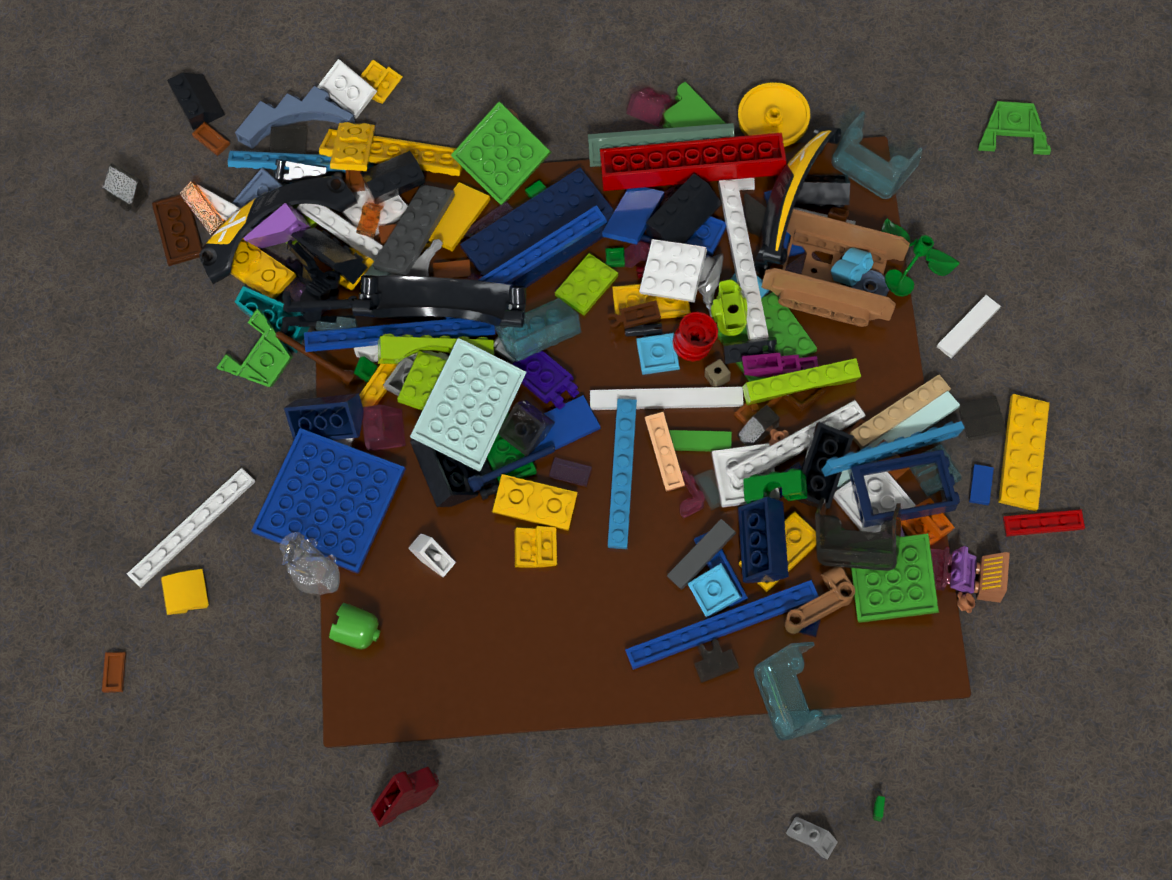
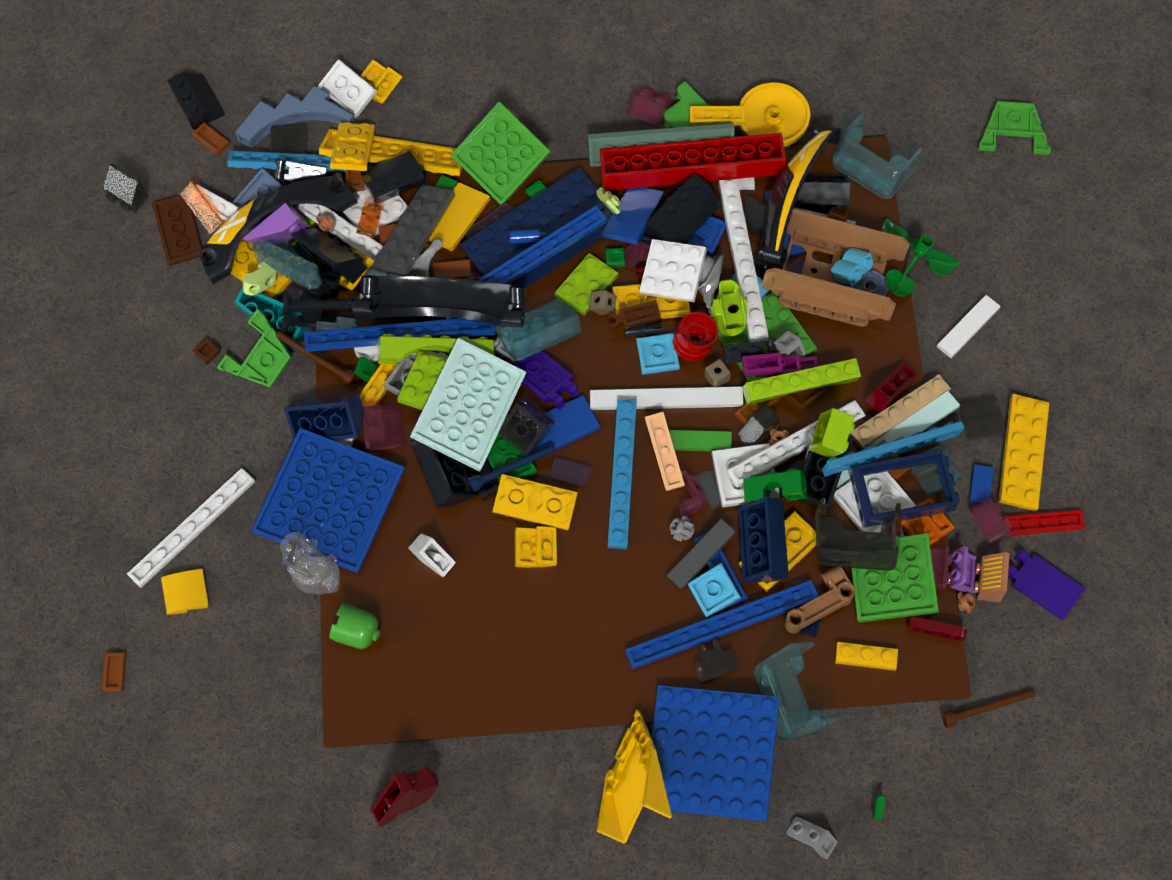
none -> reddish brown plate [193,339,221,365]
none -> yellowish green leg [243,261,276,295]
none -> clear light blue beam [252,240,322,289]
none -> nougat plate [316,214,335,232]
none -> green tile [435,175,458,190]
none -> blue cylinder [510,229,547,244]
none -> dark tan piece [589,290,617,315]
none -> yellowish green slope [596,187,621,214]
none -> yellow windscreen [597,710,672,844]
none -> blue plate [643,685,780,822]
none -> light grey gear [670,516,694,542]
none -> yellow plate [690,106,744,126]
none -> light grey panel [774,331,806,356]
none -> lime brick [809,408,855,458]
none -> yellow plate [835,642,898,671]
none -> dark red slope [865,361,918,413]
none -> dark red beam [907,617,967,642]
none -> reddish brown piece [941,689,1035,728]
none -> clear pink brick [970,498,1012,546]
none -> dark purple tile [1008,550,1085,621]

